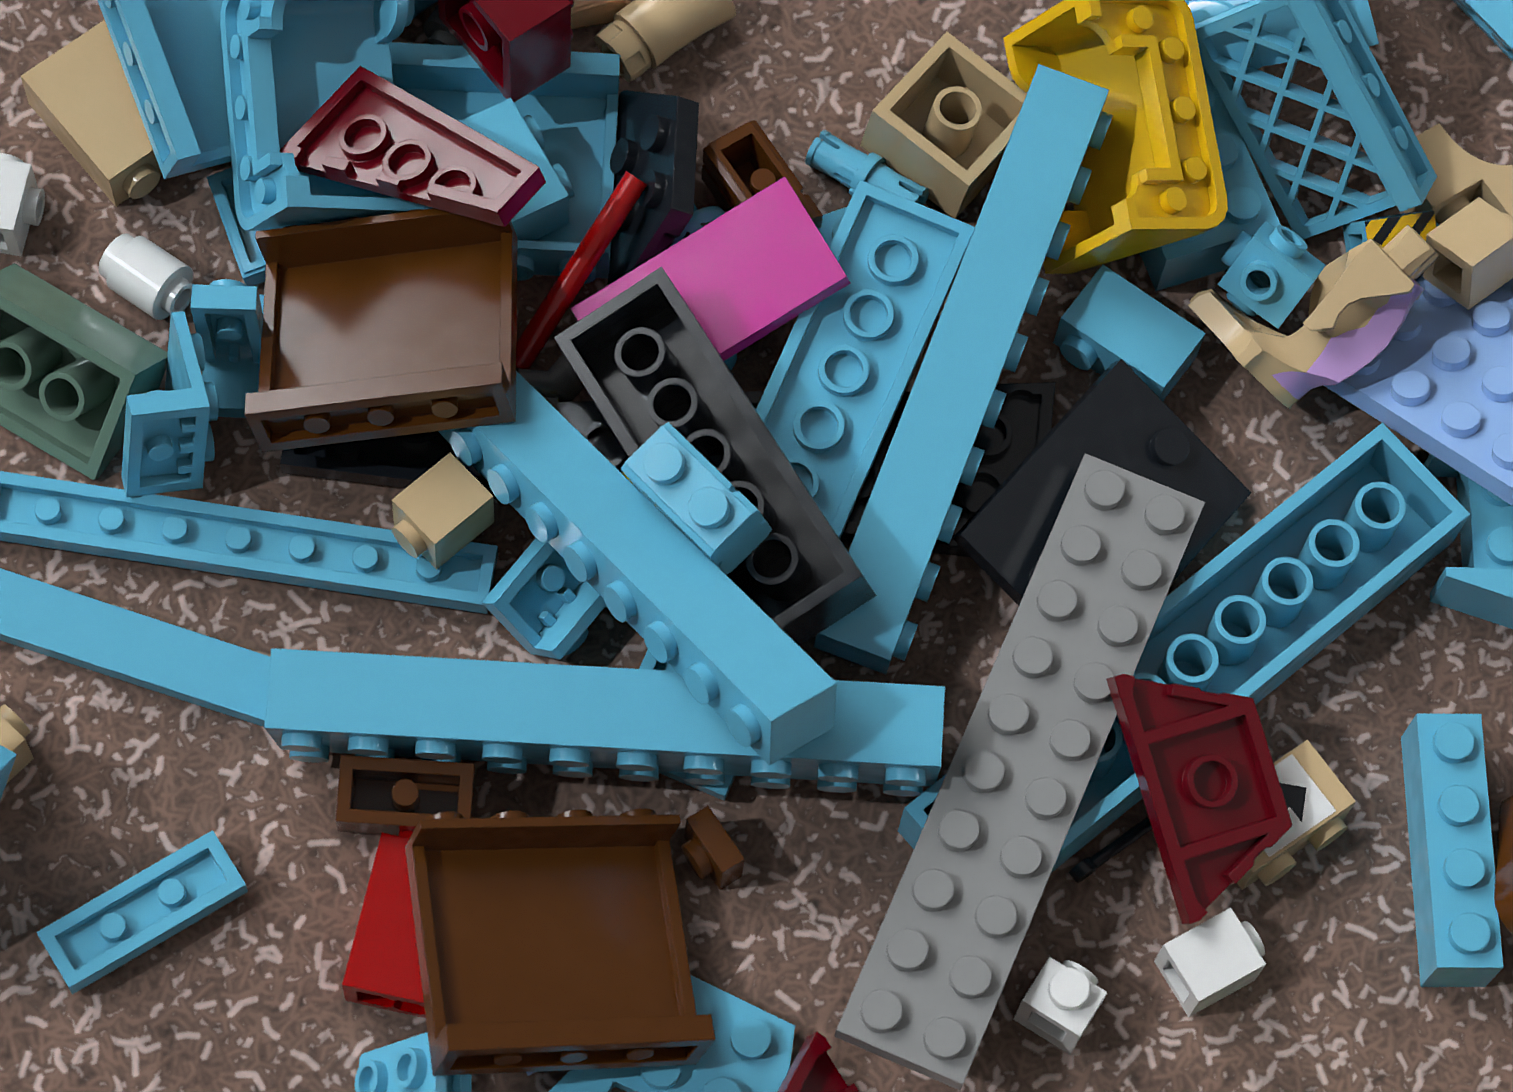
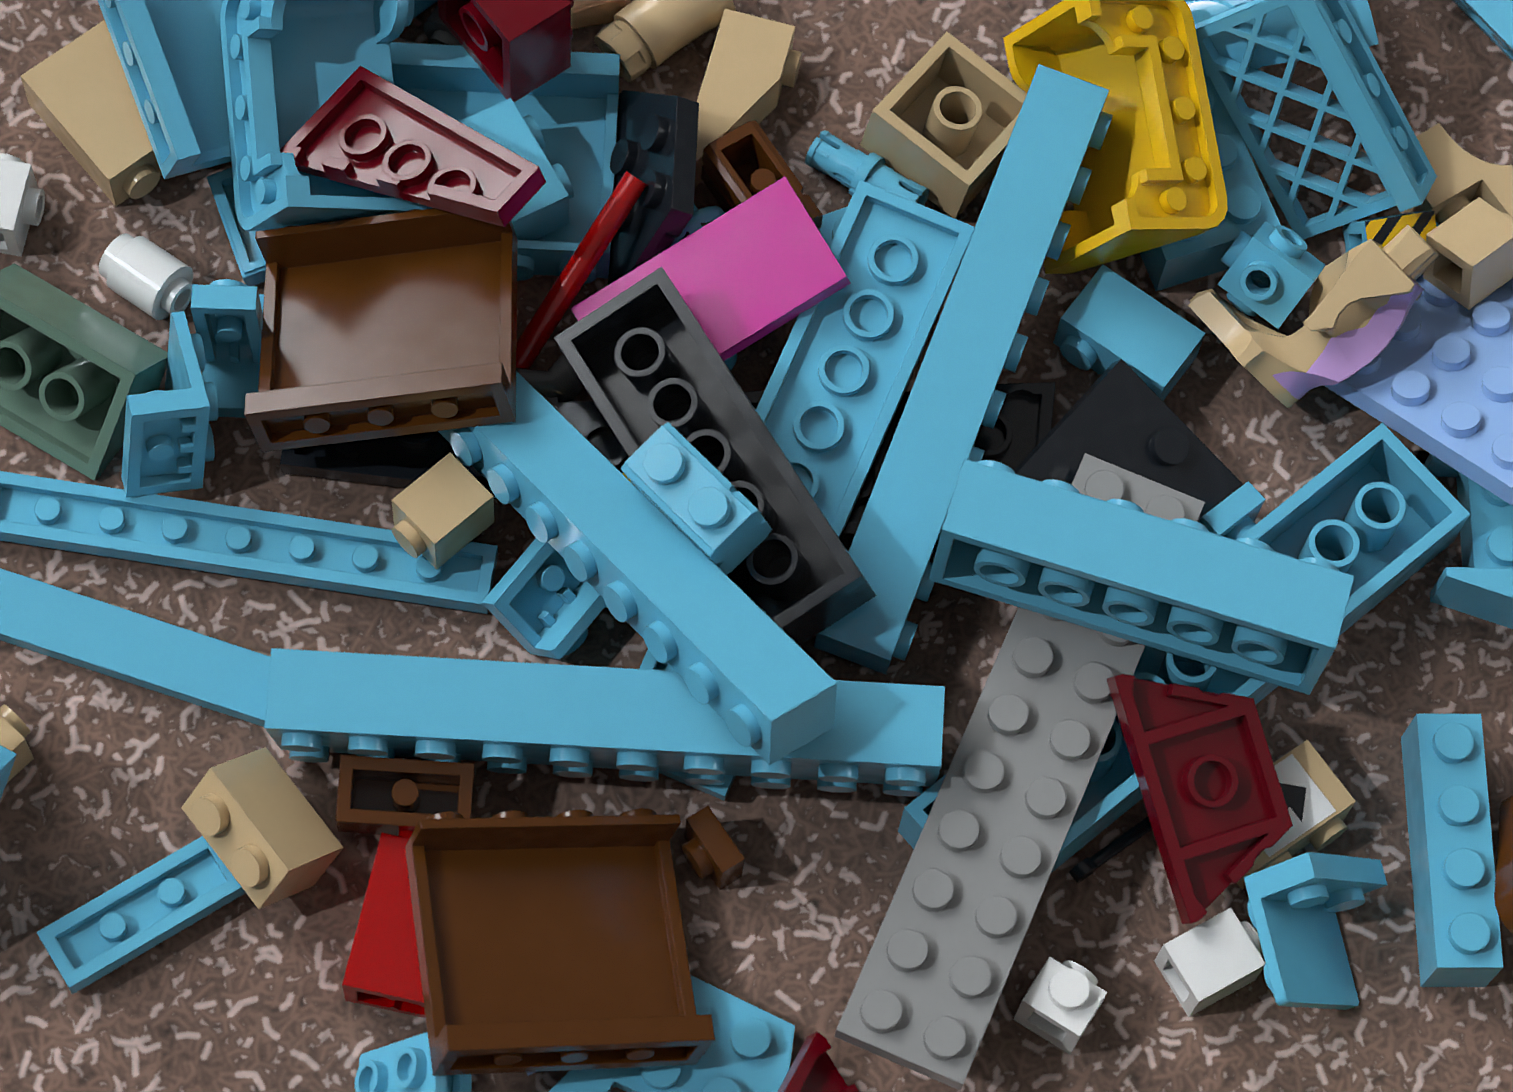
none -> tan brick [181,747,344,909]
none -> tan slope [695,8,802,187]
none -> medium azure brick [929,459,1354,695]
none -> medium azure plate [1199,481,1266,540]
none -> medium azure bracket [1243,852,1387,1010]

